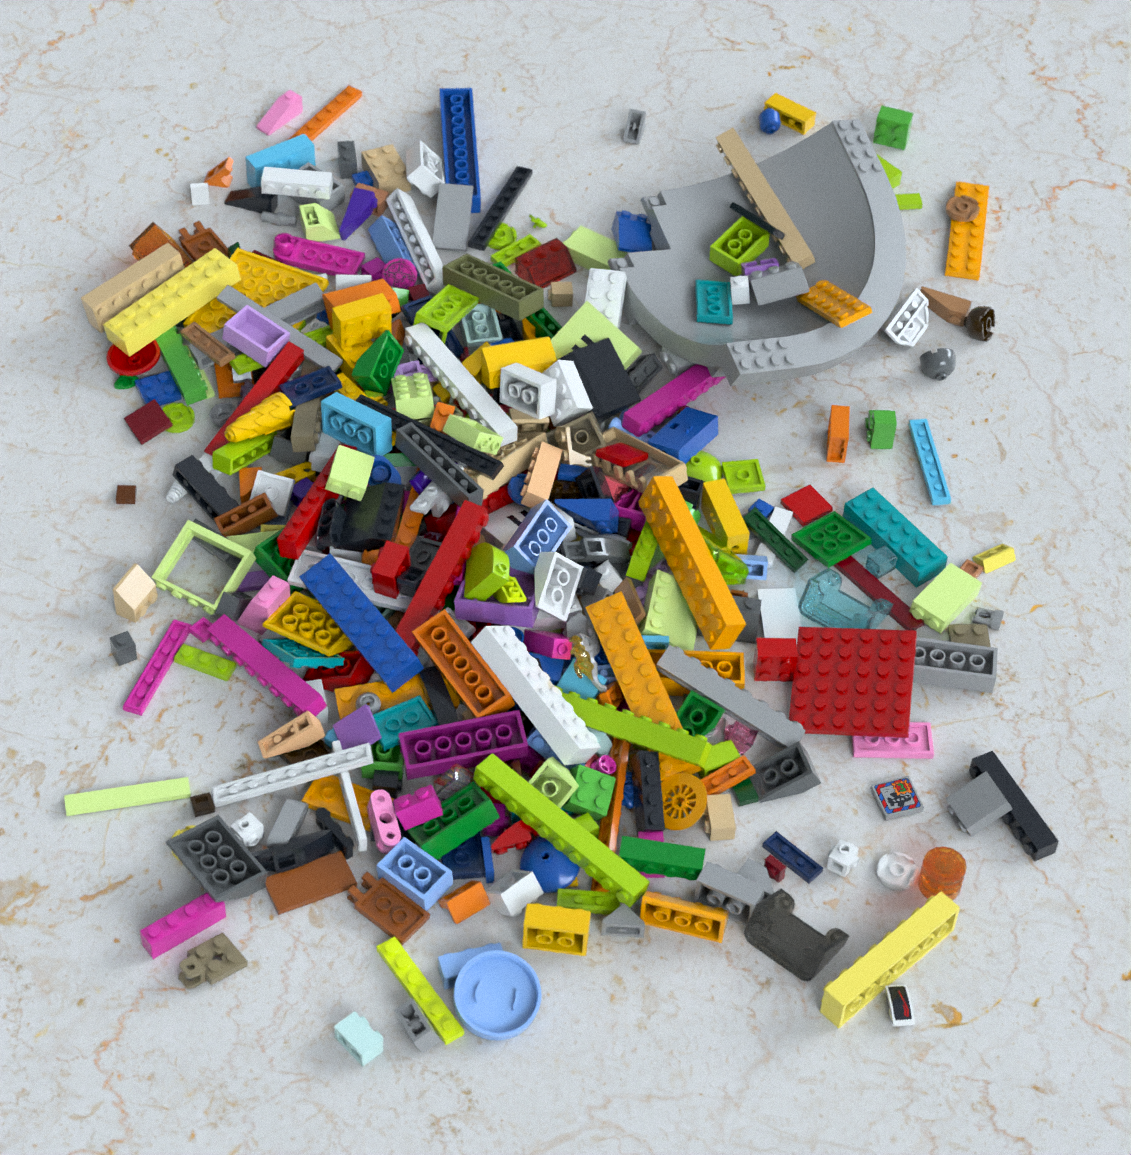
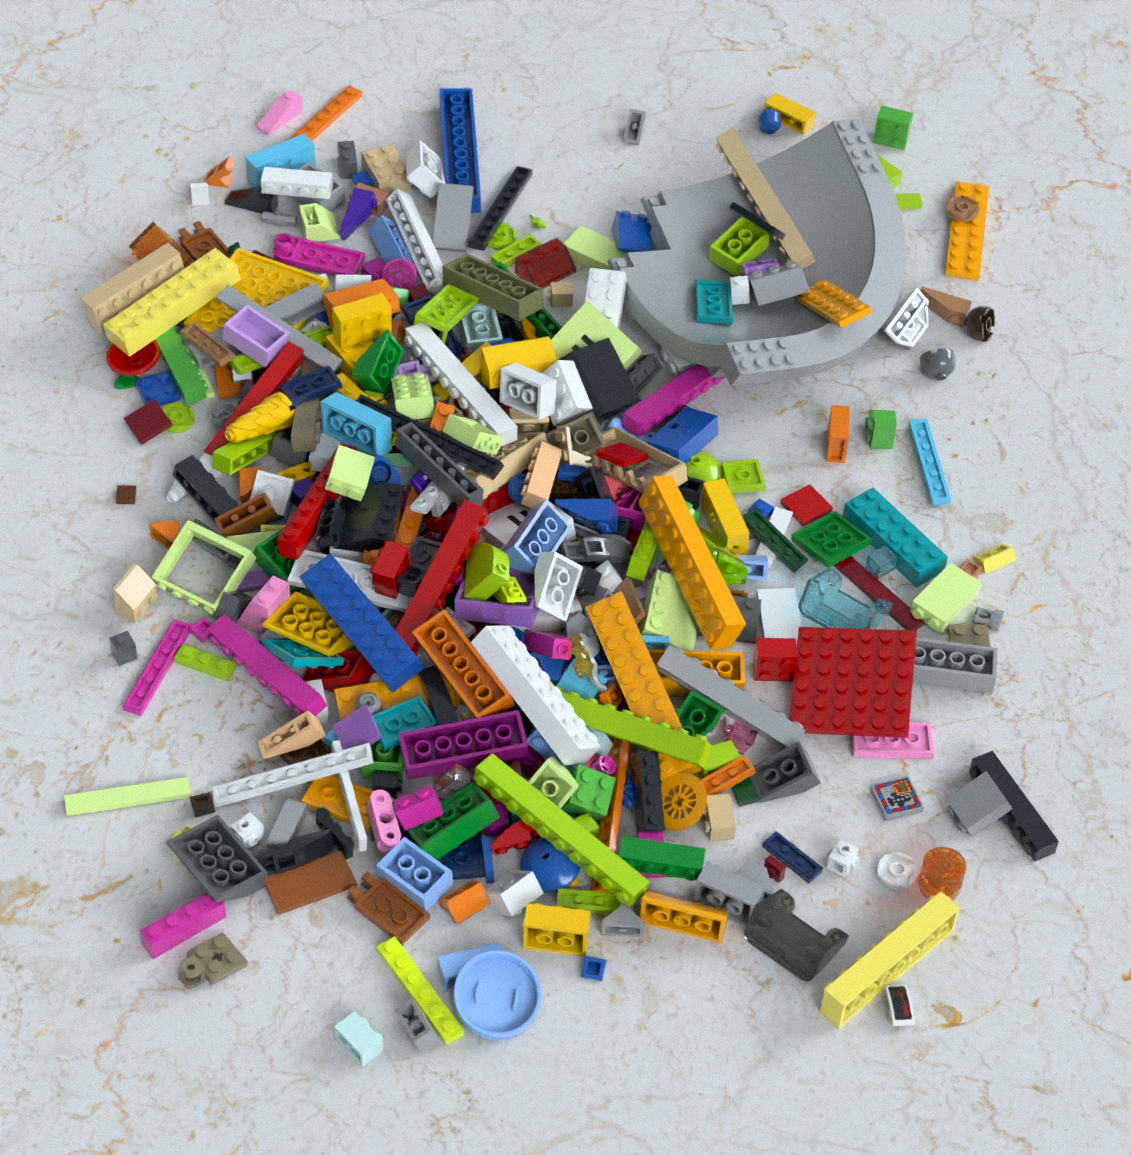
none -> orange slope [149,521,180,549]
none -> blue slope [581,956,607,981]

